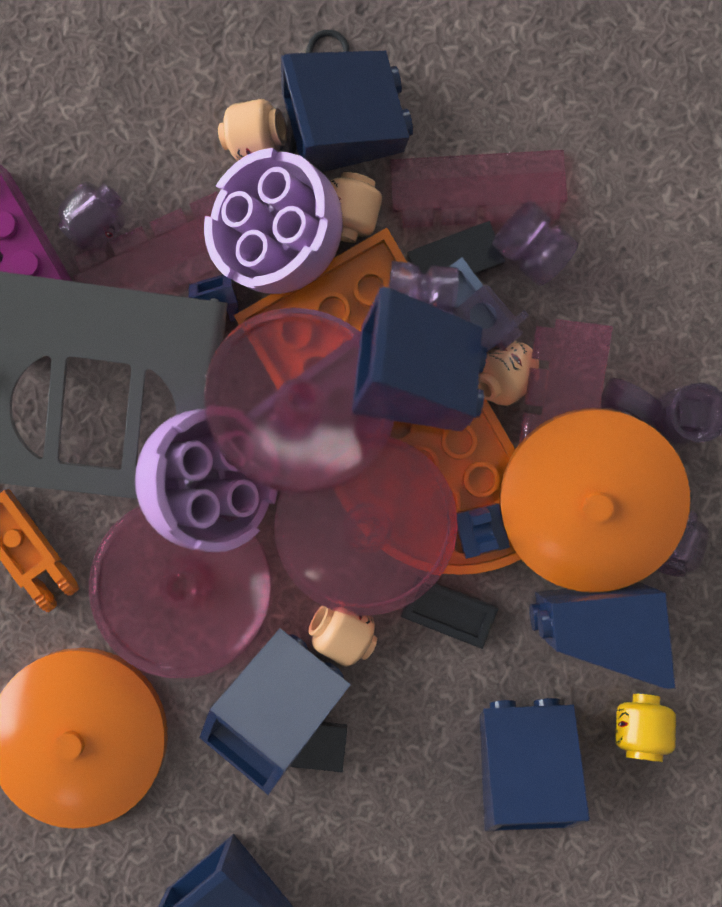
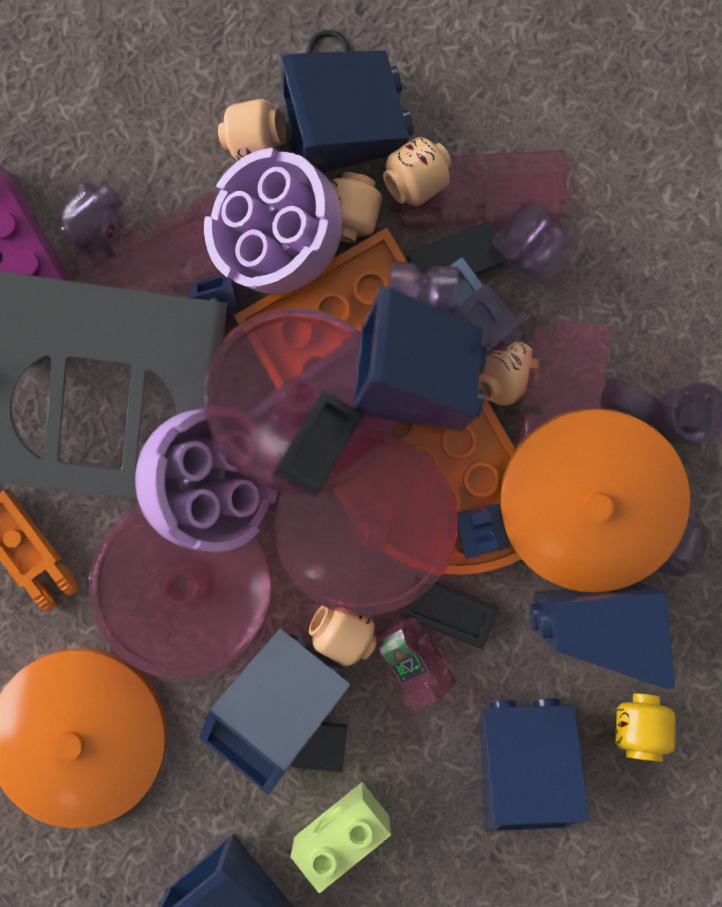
none -> black tile [273,390,365,499]
none -> yellowish green brick [291,782,391,894]
none -> clear pink leg [376,617,456,714]
none -> light nougat head [383,137,452,207]

